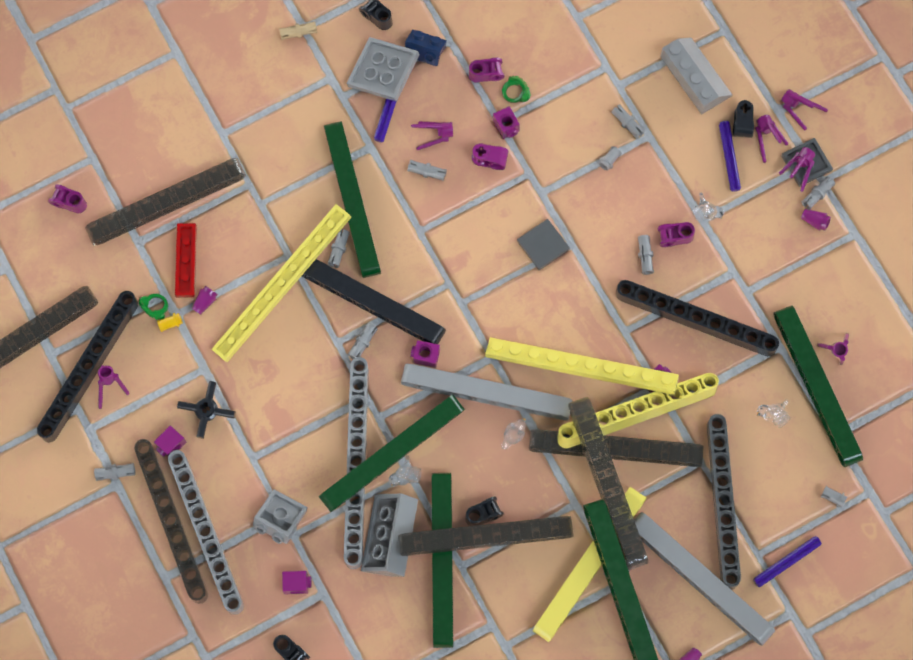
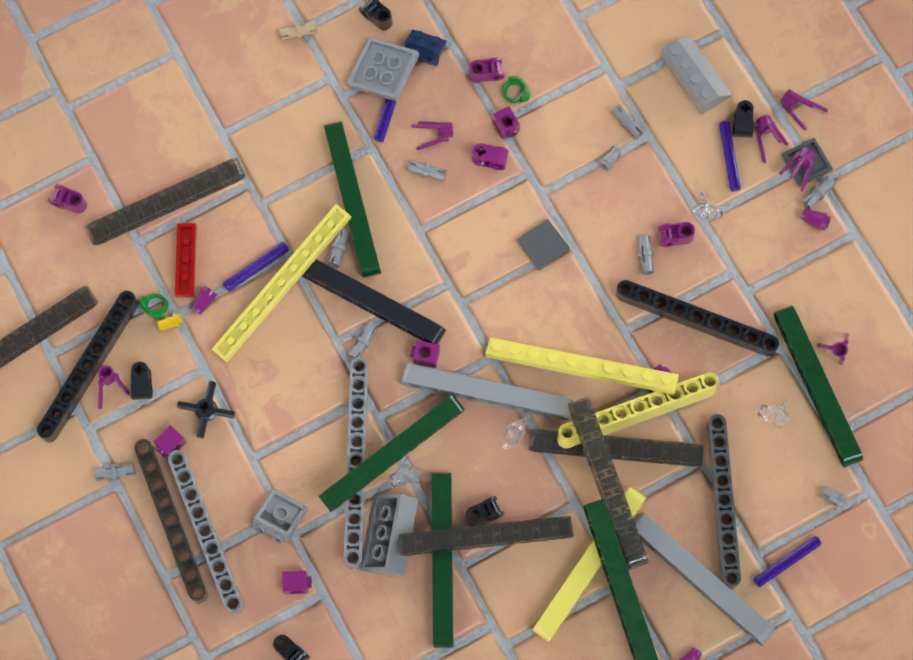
none -> black piece [131,361,153,400]
none -> dark purple axle [223,242,289,291]

